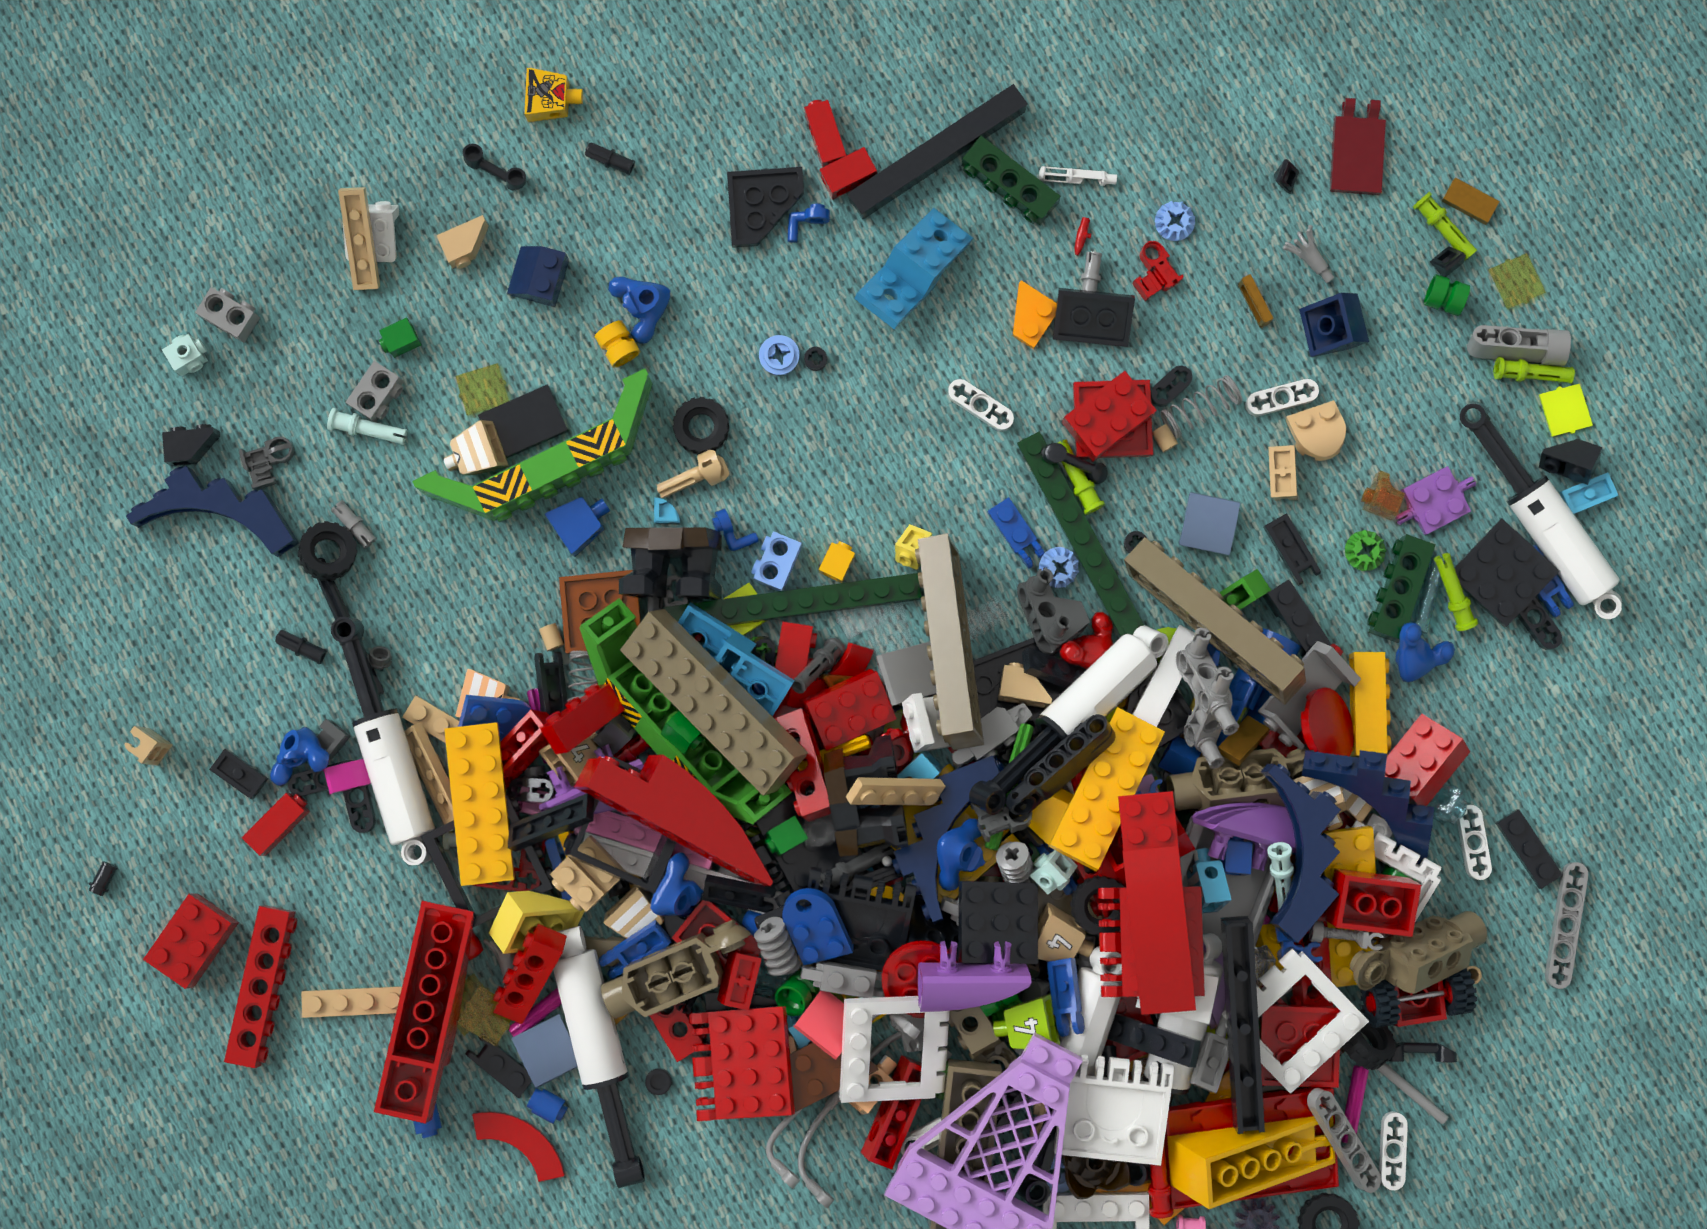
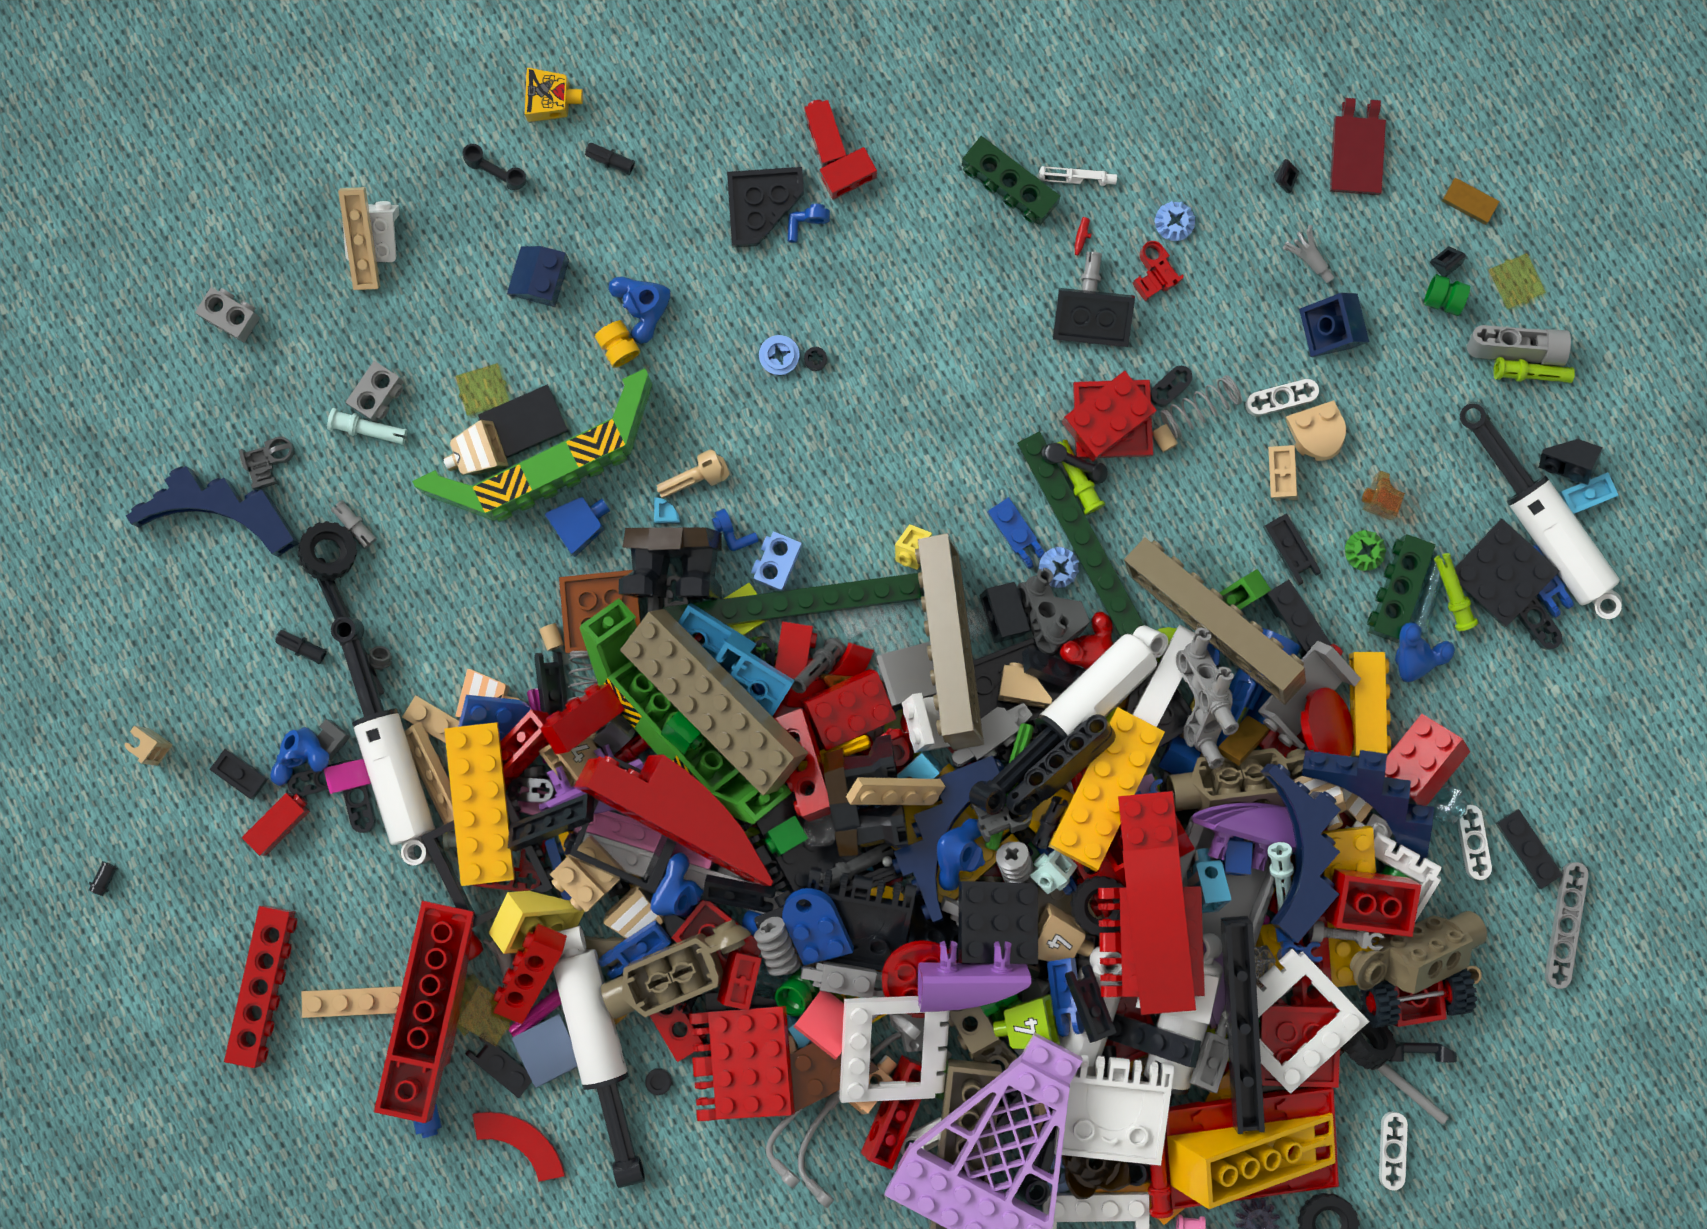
red brick [143,893,239,989] -> none
light aqua brick [162,334,208,376] -> none
black slope [162,424,220,466] -> none
green brick [379,317,421,358] -> none
tan slope [436,215,489,269] -> none
blue brick [527,1088,568,1124] -> none
black tyre [673,397,730,455] -> none
yellow brick [819,541,855,583] -> none
black tile [847,84,1028,220] -> none
dark azure bracket [854,208,973,329] -> none
white beam [948,379,1014,431] -> none
light orange wing [1012,280,1057,349] -> none
black bush [1124,531,1147,553] -> none
sand blue slope [1179,492,1240,555] -> none
pearl gold tile [1238,274,1274,328] -> none
light grey beam [1307,1088,1381,1193] -> none
dark pink axle [1341,1065,1369,1143] -> none
medium lavender plate [1395,466,1476,535] -> none
lime pin [1412,191,1477,261] -> none
neon yellow piece [1539,383,1593,437] -> none
none -> black brick [979,582,1030,643]
none -> black pin [1032,796,1068,849]
none -> black hinge [1065,964,1116,1043]

